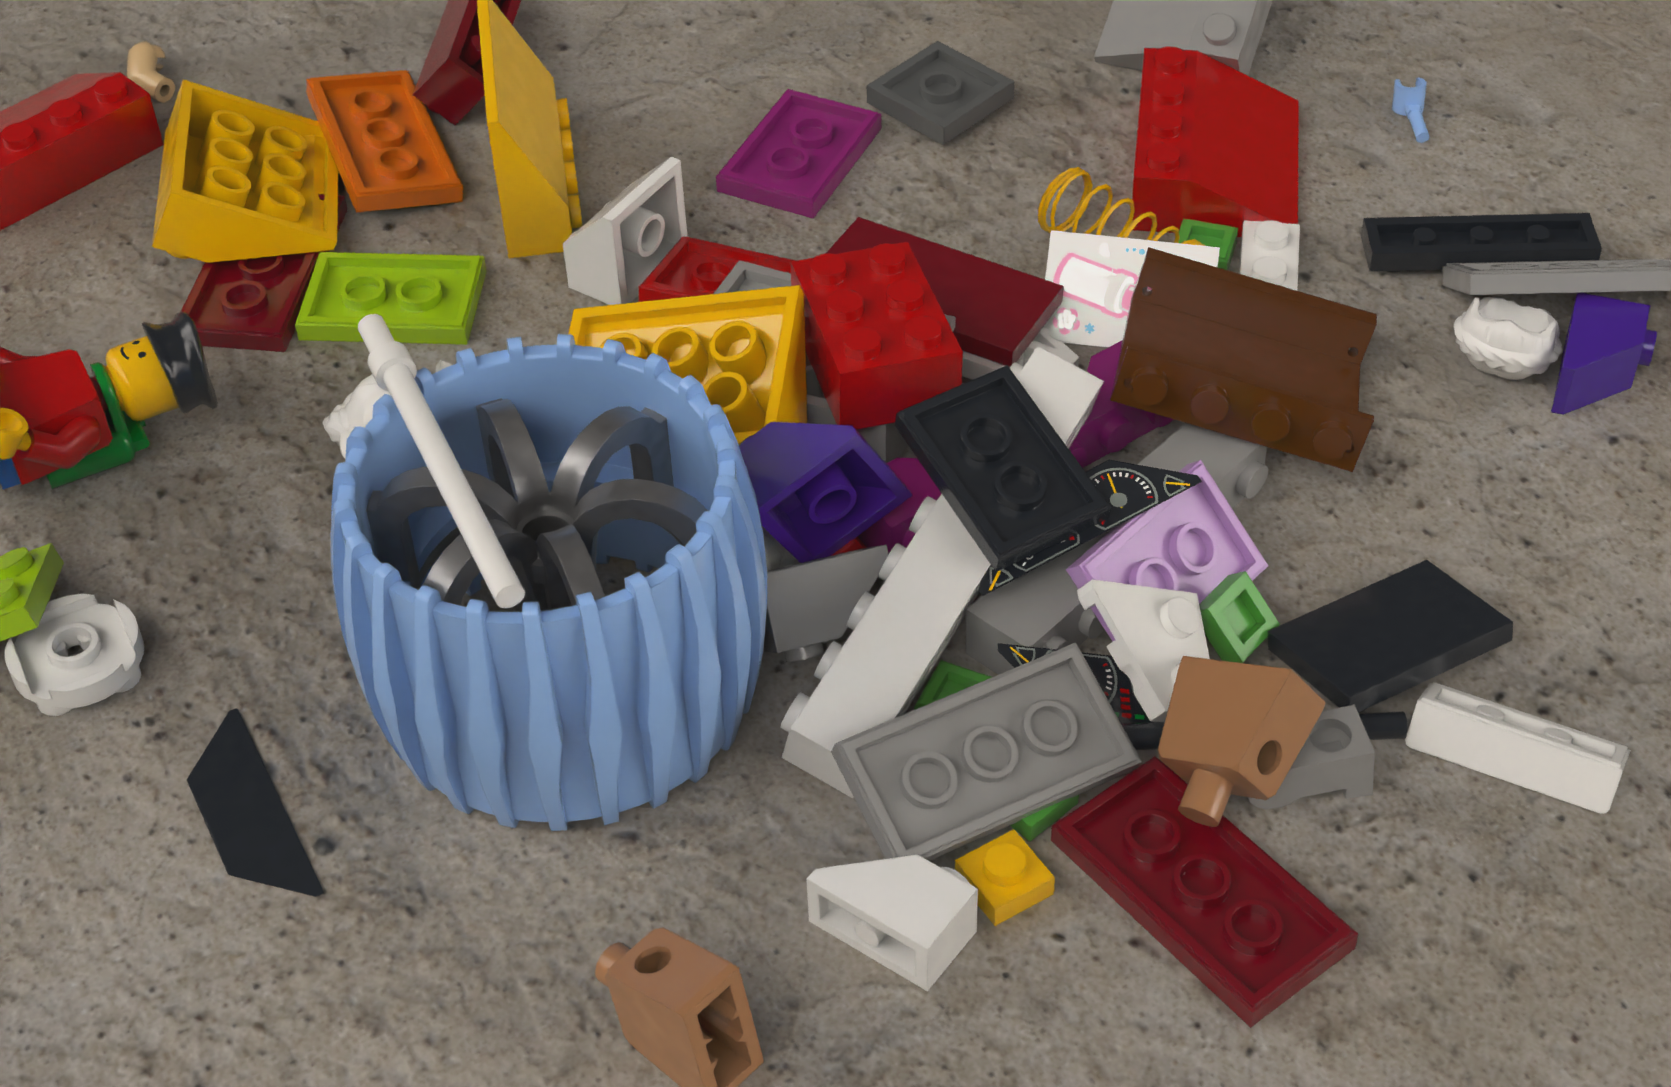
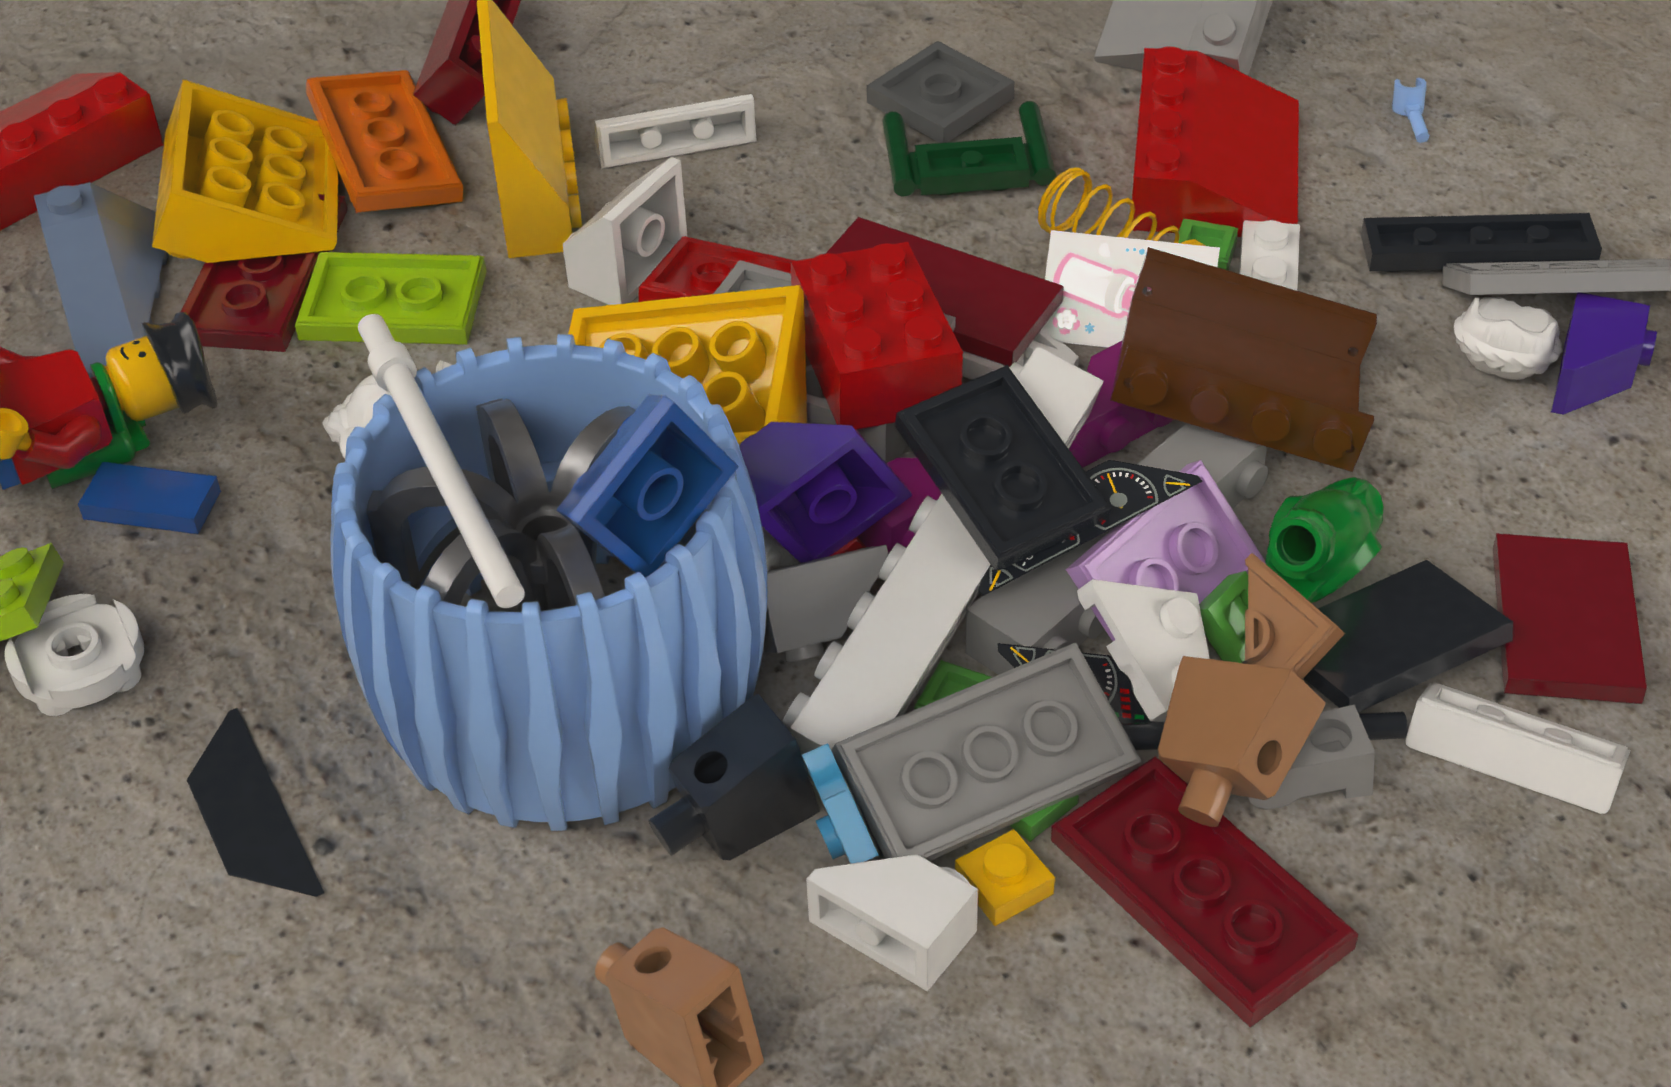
tan arm [127,41,175,103] -> none
magenta tile [716,89,882,219] -> none
none -> sand blue wedge [34,182,169,377]
none -> blue tile [78,462,221,534]
none -> blue slope [557,394,739,578]
none -> white slope [595,94,757,169]
none -> black torso [648,693,820,860]
none -> dark azure plate [802,743,878,864]
none -> dark green plate [882,101,1056,197]
none -> medium nougat tile [1245,553,1345,679]
none -> green animal [1265,477,1384,603]
none -> dark red tile [1493,533,1647,704]

